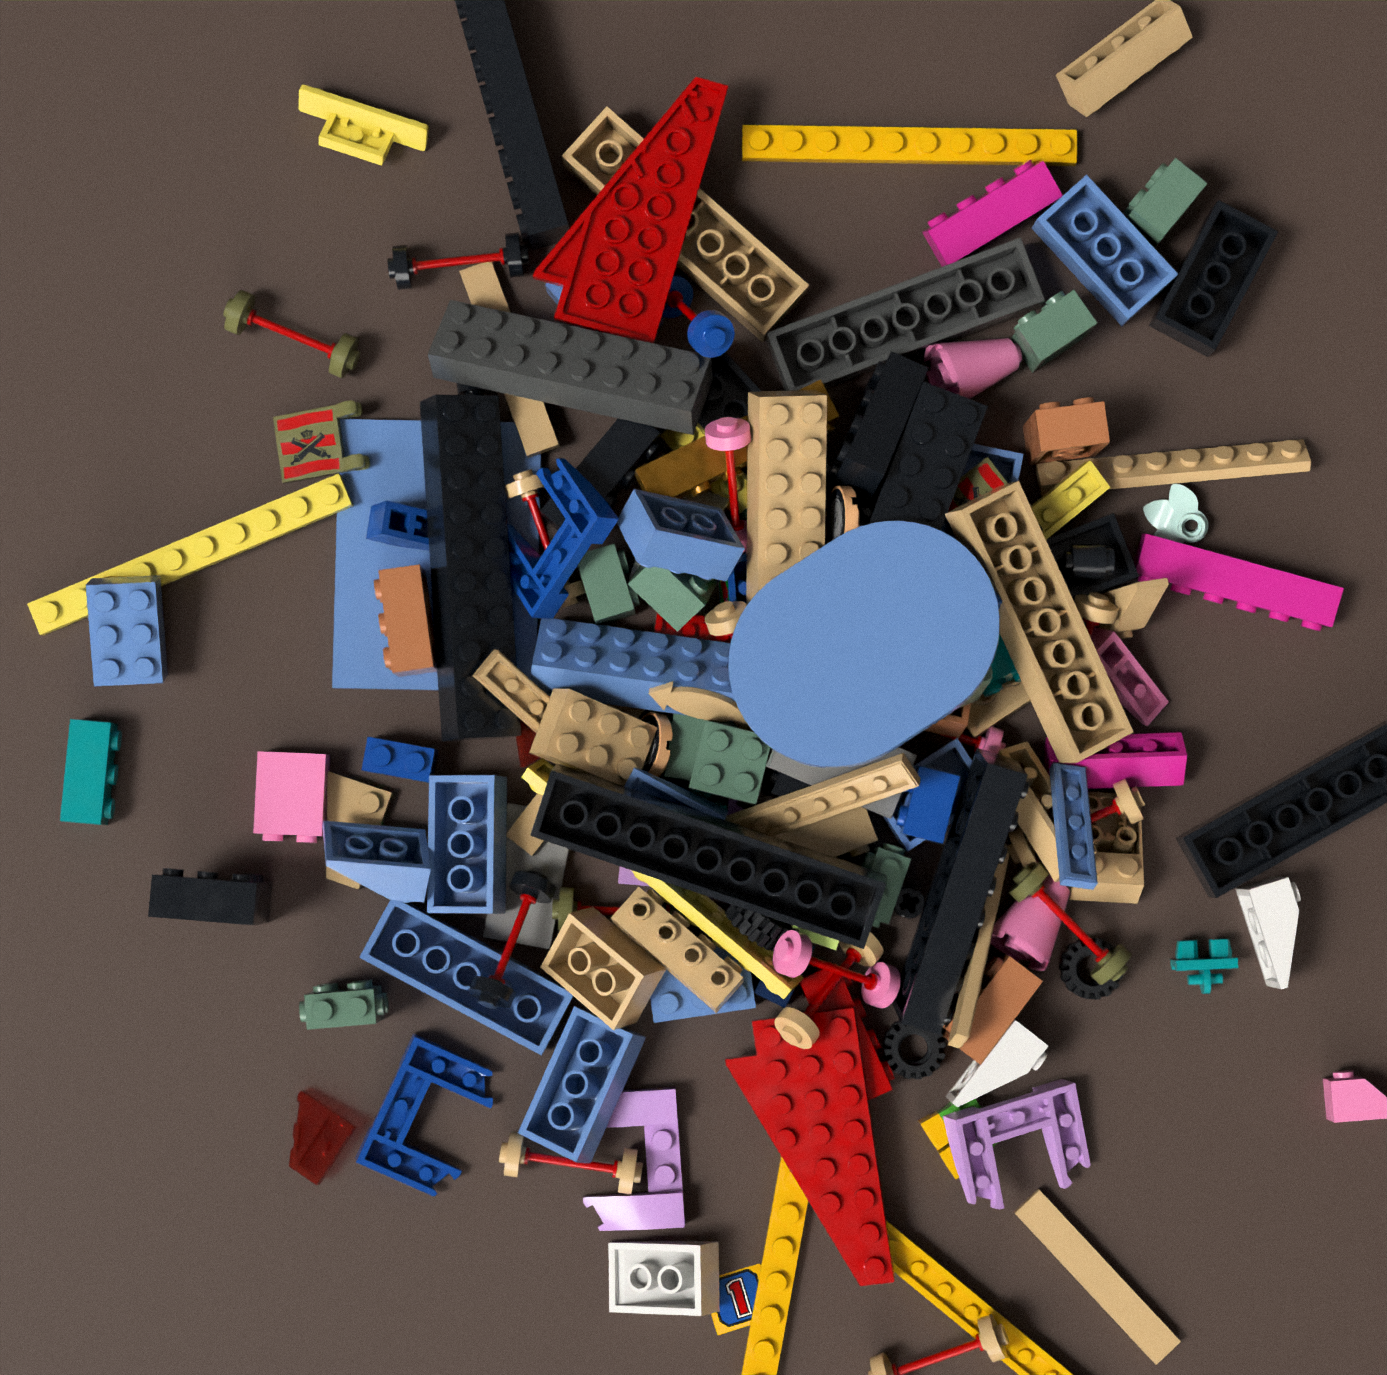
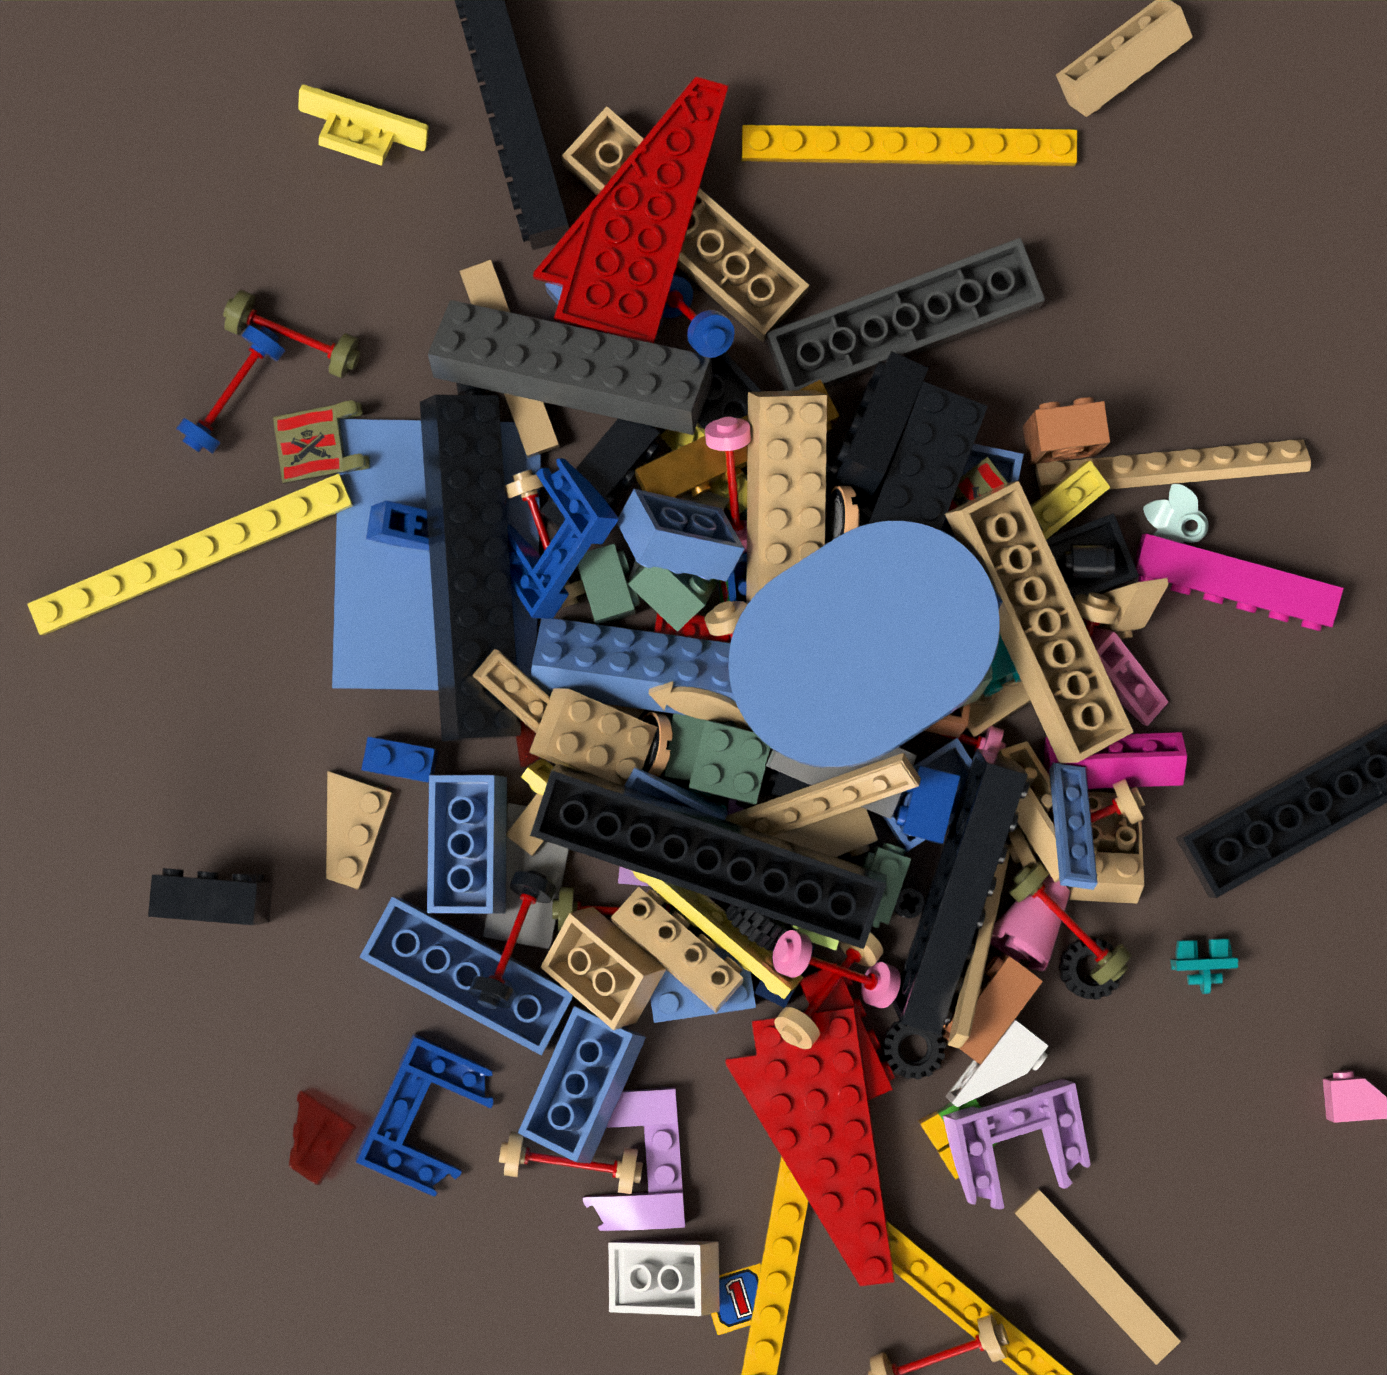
teal brick [60,719,122,825] -> none
medium blue brick [86,575,168,686] -> none
bright pink brick [253,751,330,843] -> none
sand green brick [299,980,389,1030] -> none
medium blue slope [322,821,431,903] -> none
nougat brick [374,564,437,677] -> none
black axle [387,232,529,290] -> none
dark pink brick [922,159,1063,267] -> none
bright pink cone [924,338,1022,399] -> none
sand green brick [1010,290,1097,373] -> none
medium blue brick [1032,175,1178,326] -> none
sand green brick [1124,158,1207,248] -> none
black brick [1149,200,1278,357] -> none
white slope [1235,877,1301,989] -> none
none -> blue axle [176,325,285,454]

